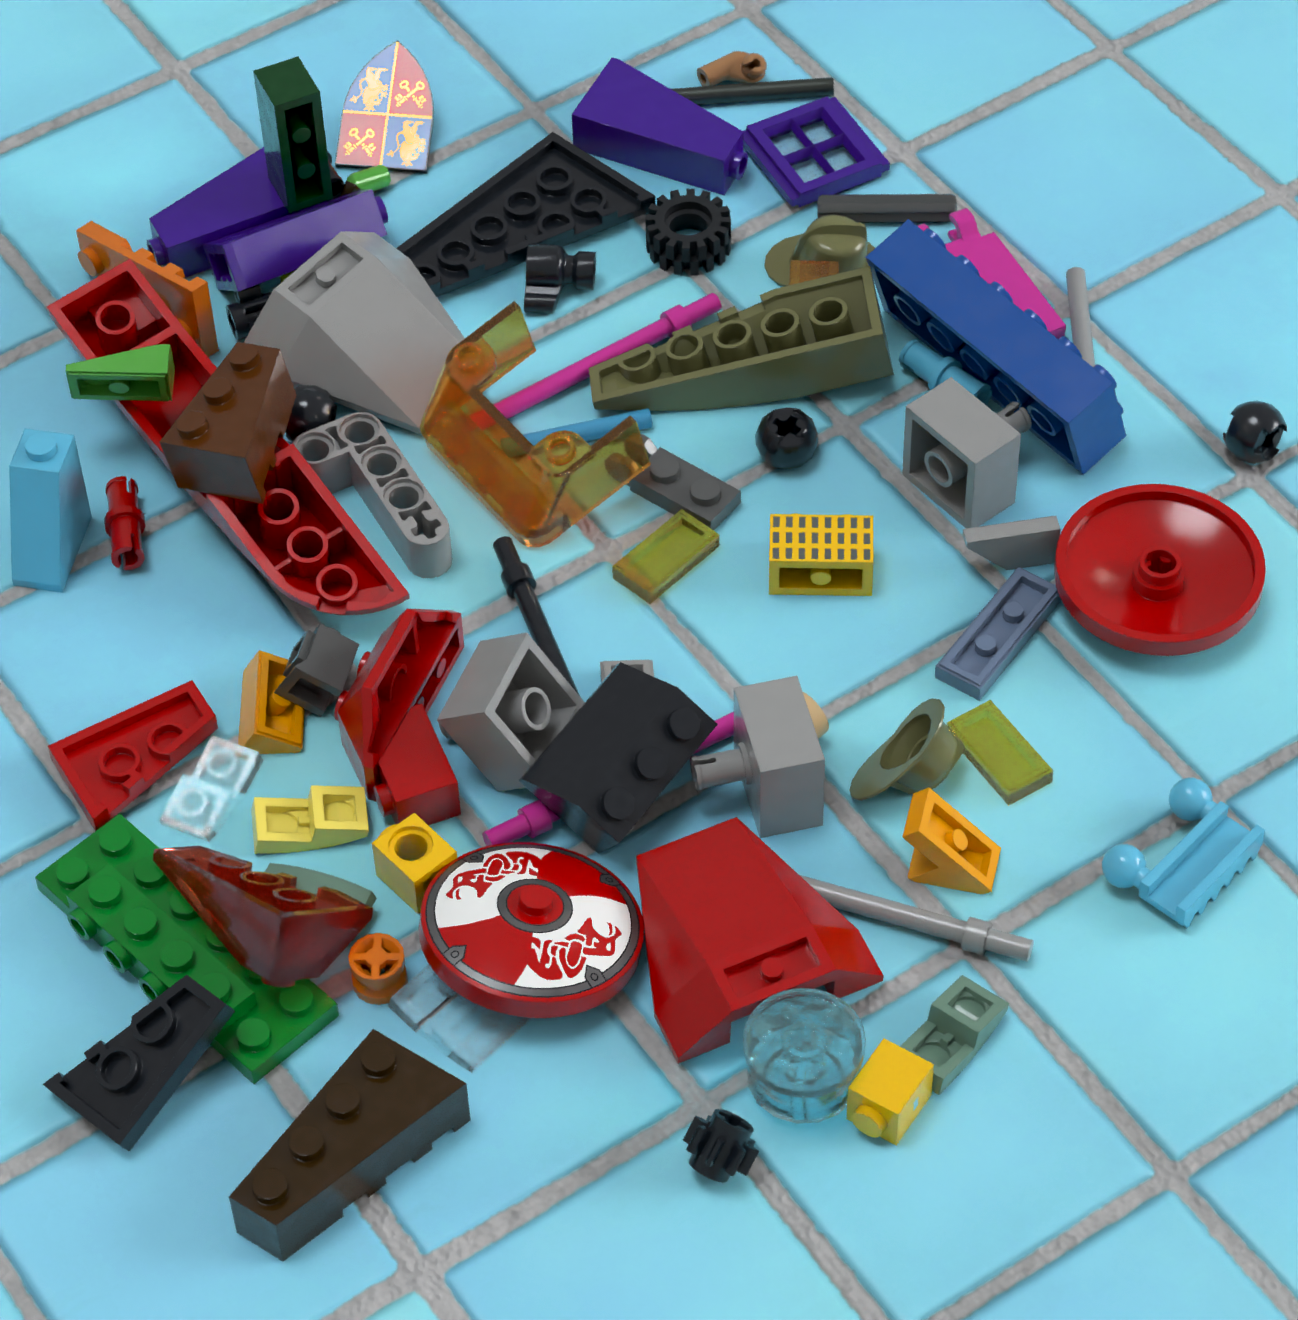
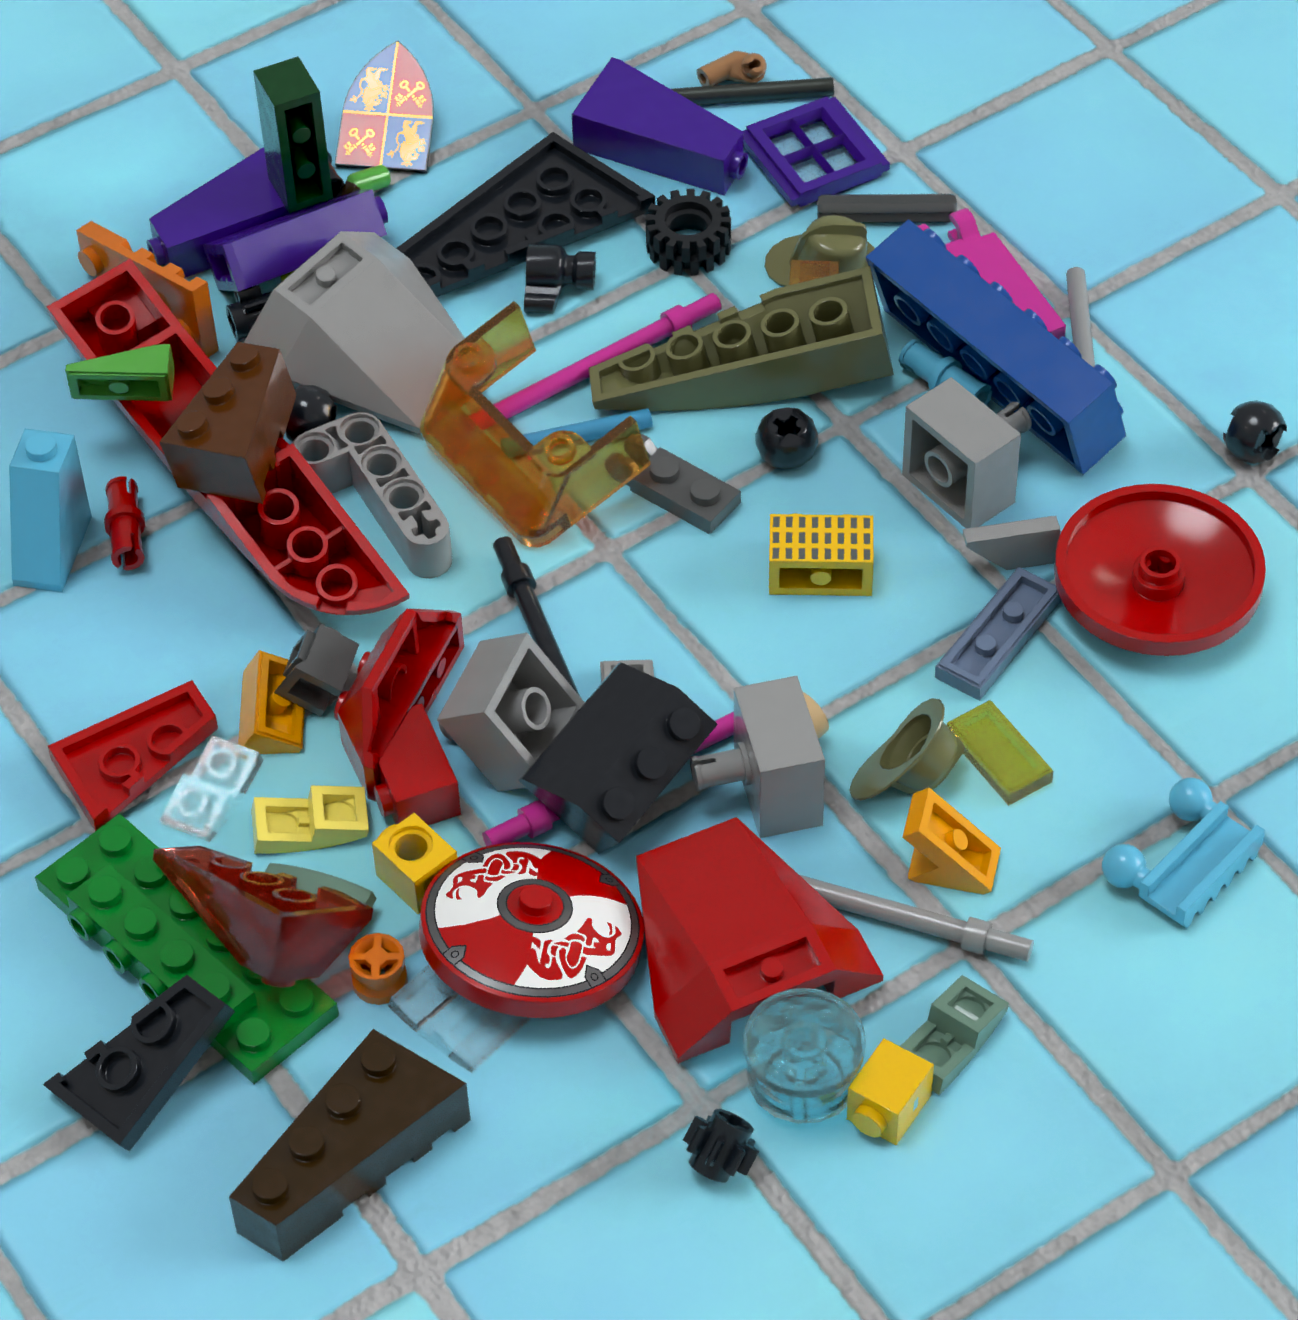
clear yellow tile [612,509,719,604] -> none

